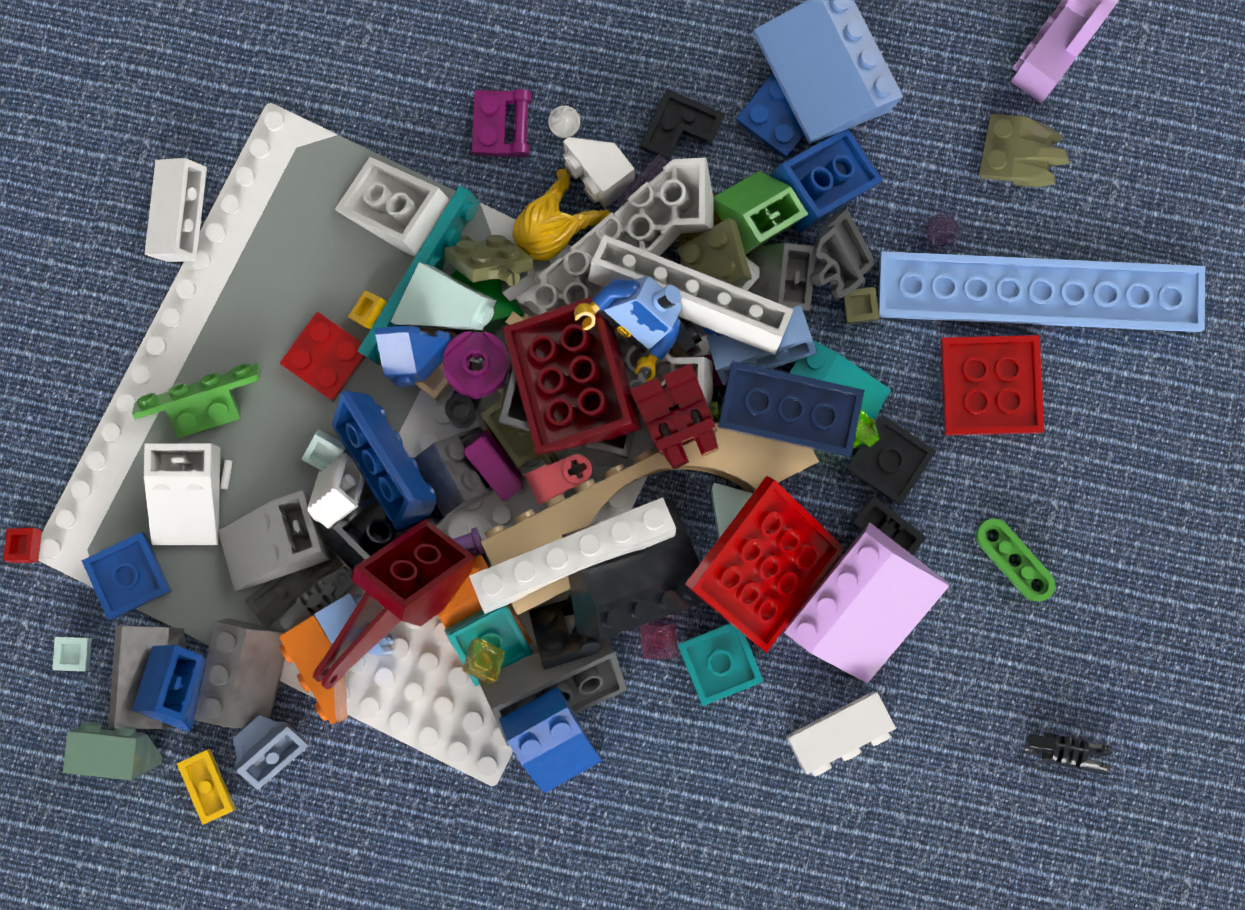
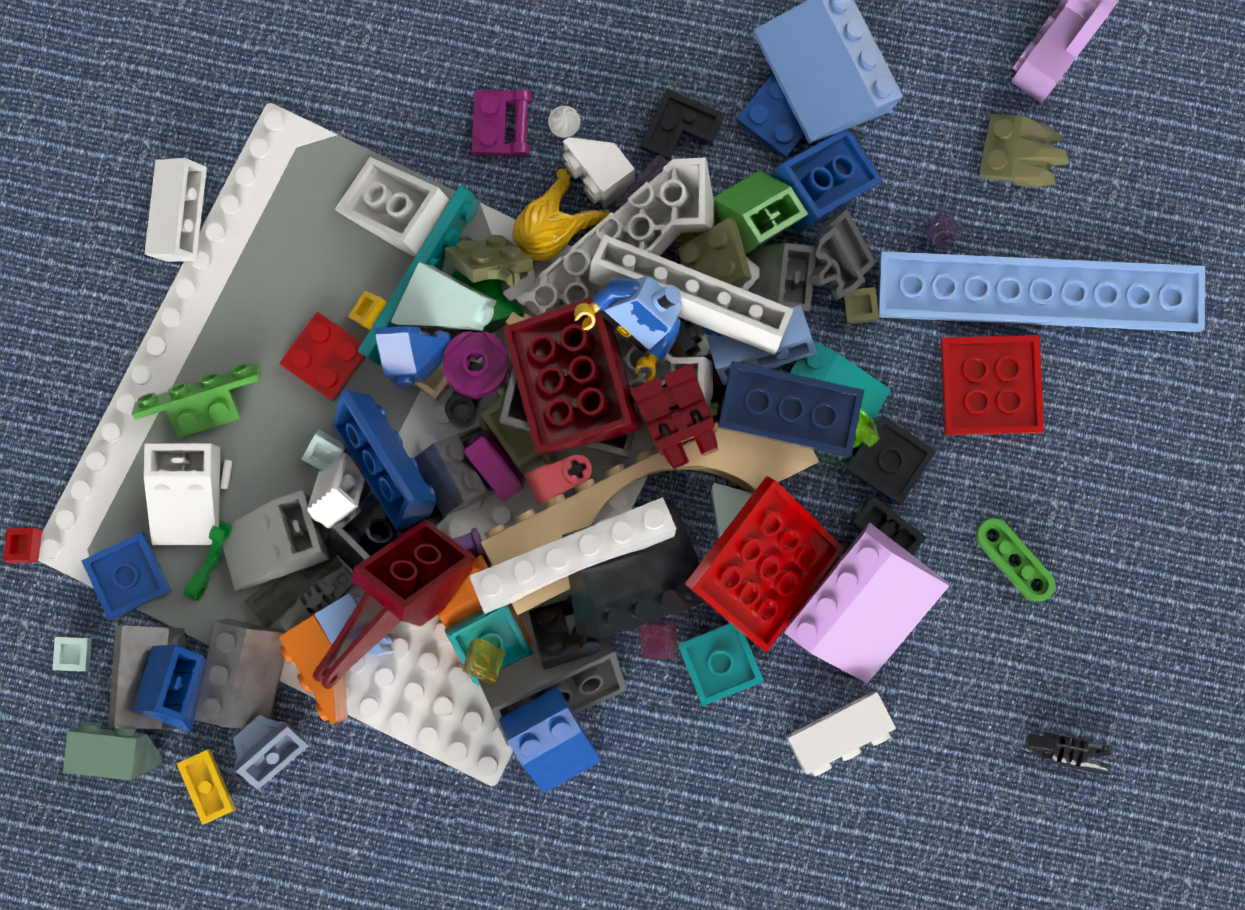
none -> green piece [183,520,233,601]

